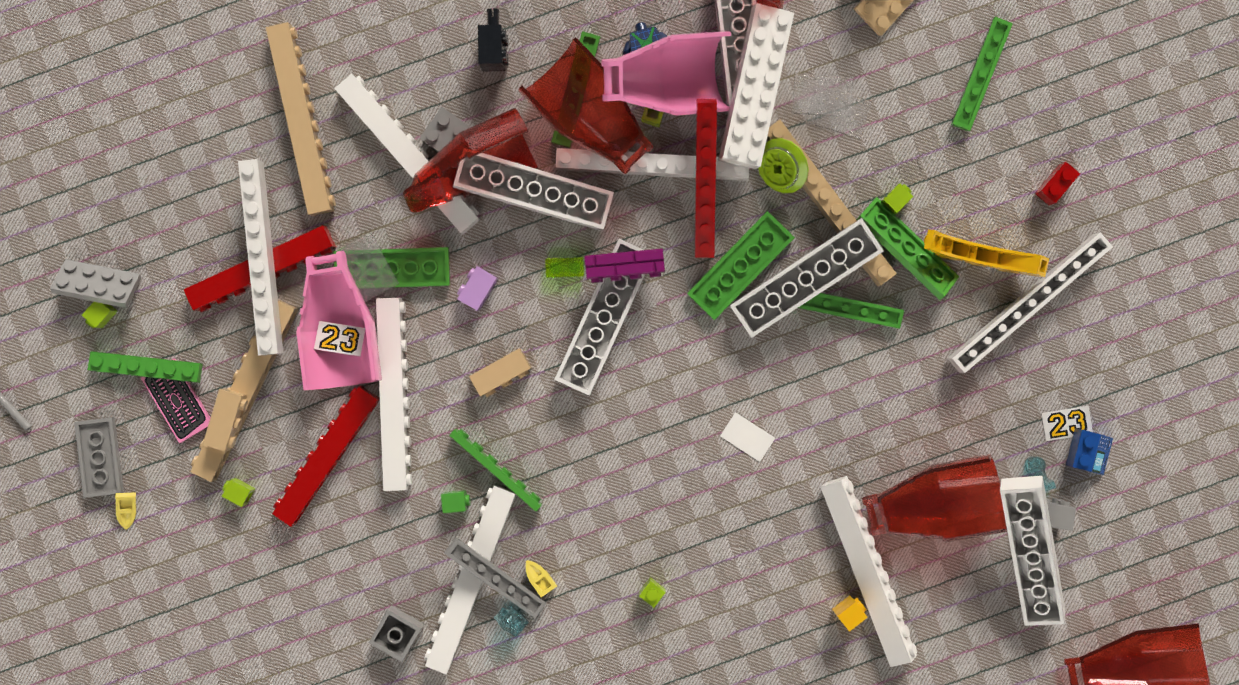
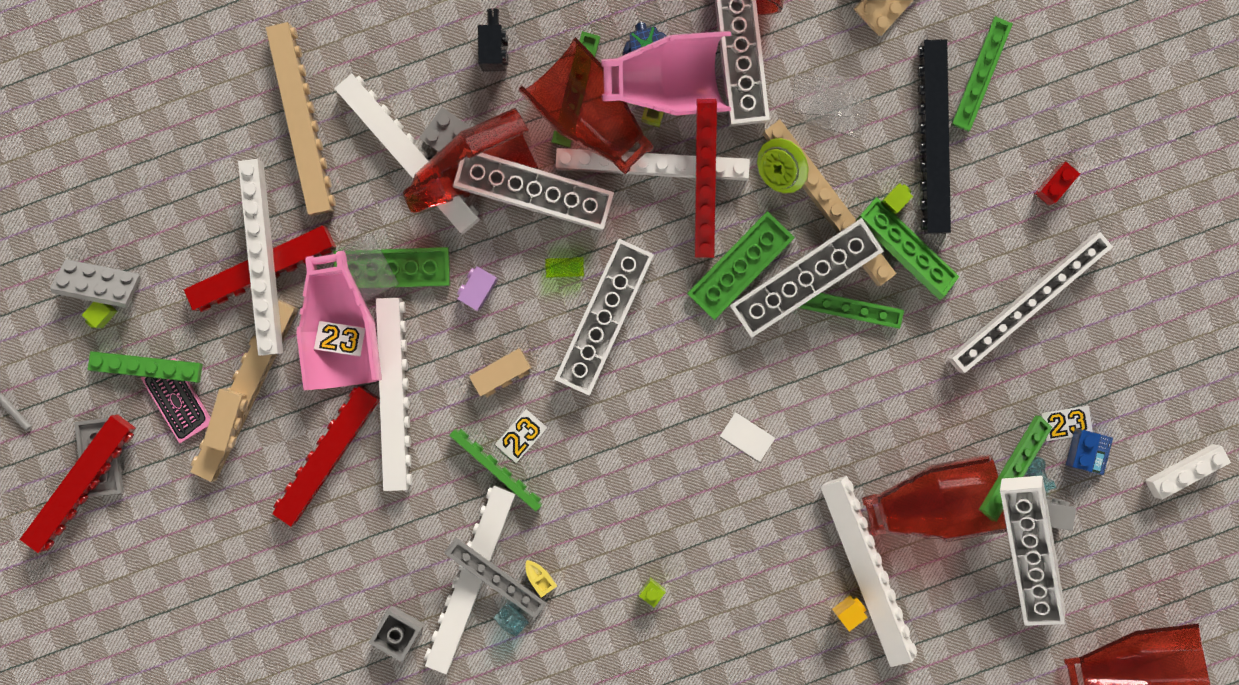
light yellow plate [115,492,136,529] -> none
lime brick [221,478,256,507] -> none
bright green brick [441,490,471,513] -> none
magenta brick [585,248,665,283] -> none
white brick [718,3,794,169] -> none
yellow arch [924,229,1049,278] -> none
none -> red brick [19,414,136,553]
none -> sticker [495,409,547,463]
none -> black brick [917,39,951,235]
none -> bright green plate [979,416,1053,522]
none -> white brick [1145,444,1231,500]

